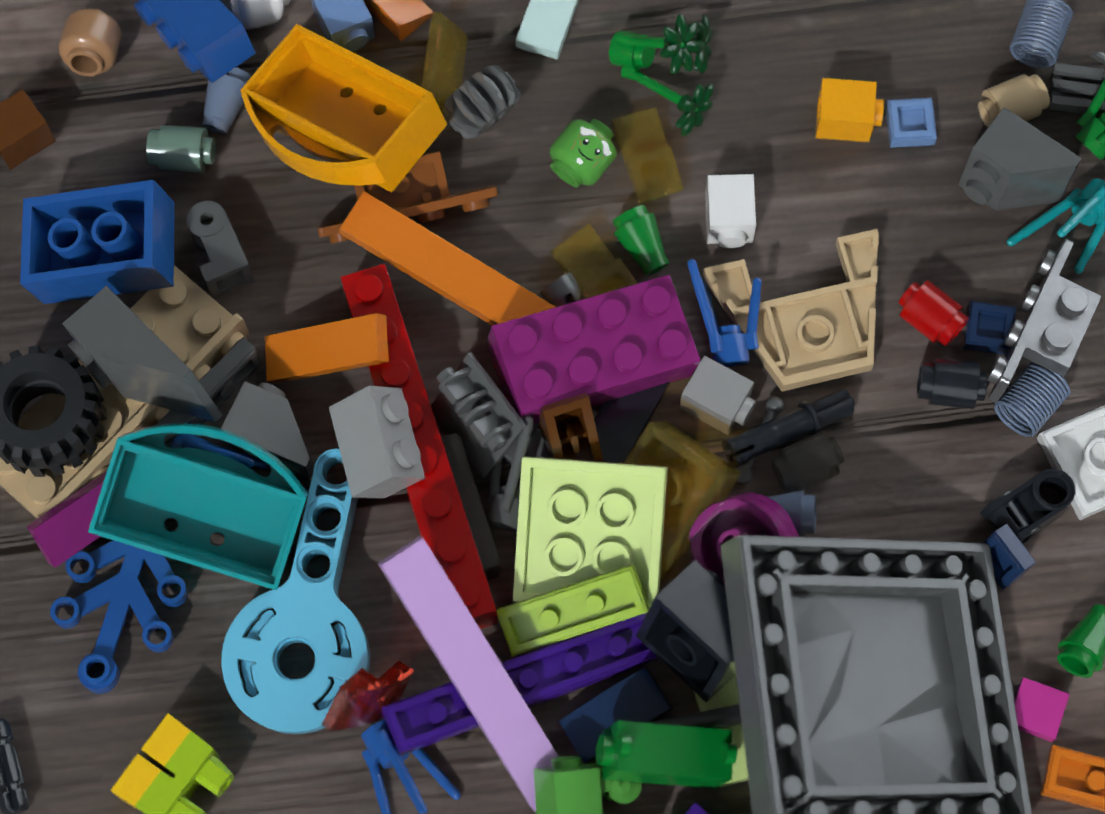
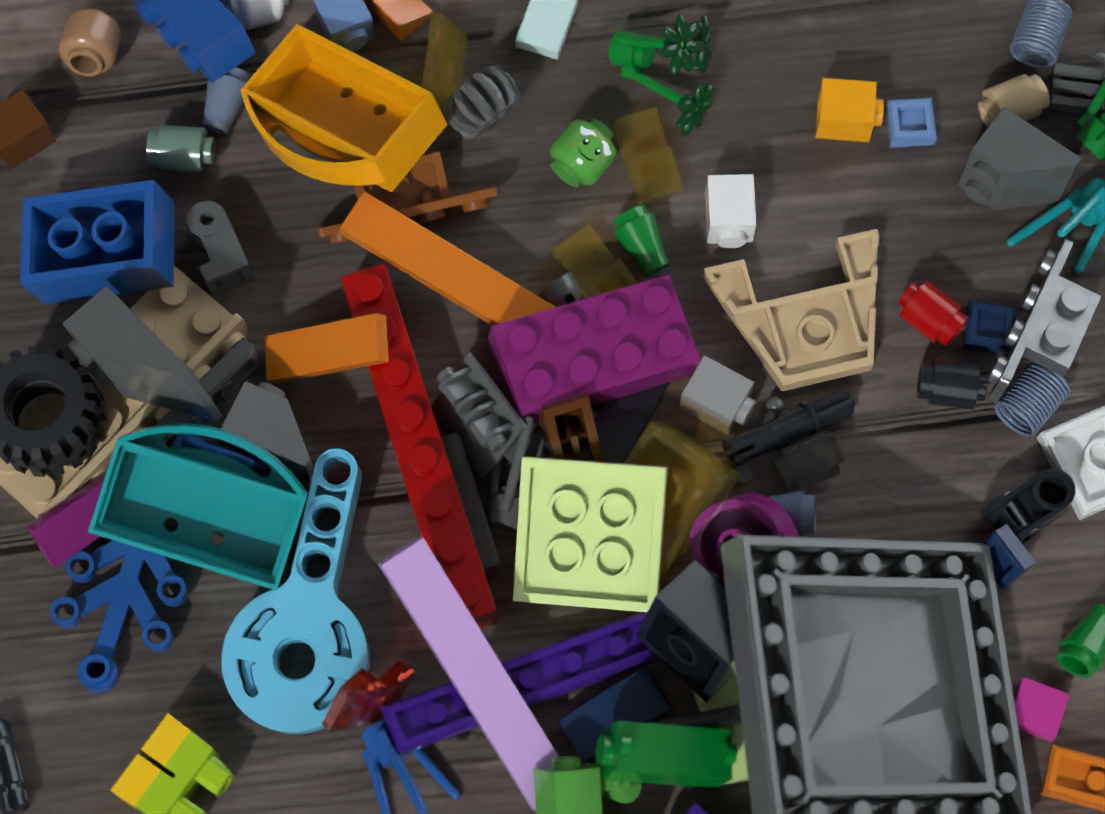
light grey brick [329,386,425,498] -> none
lime tile [497,564,650,657] -> none
blue plant [687,259,762,367] -> none

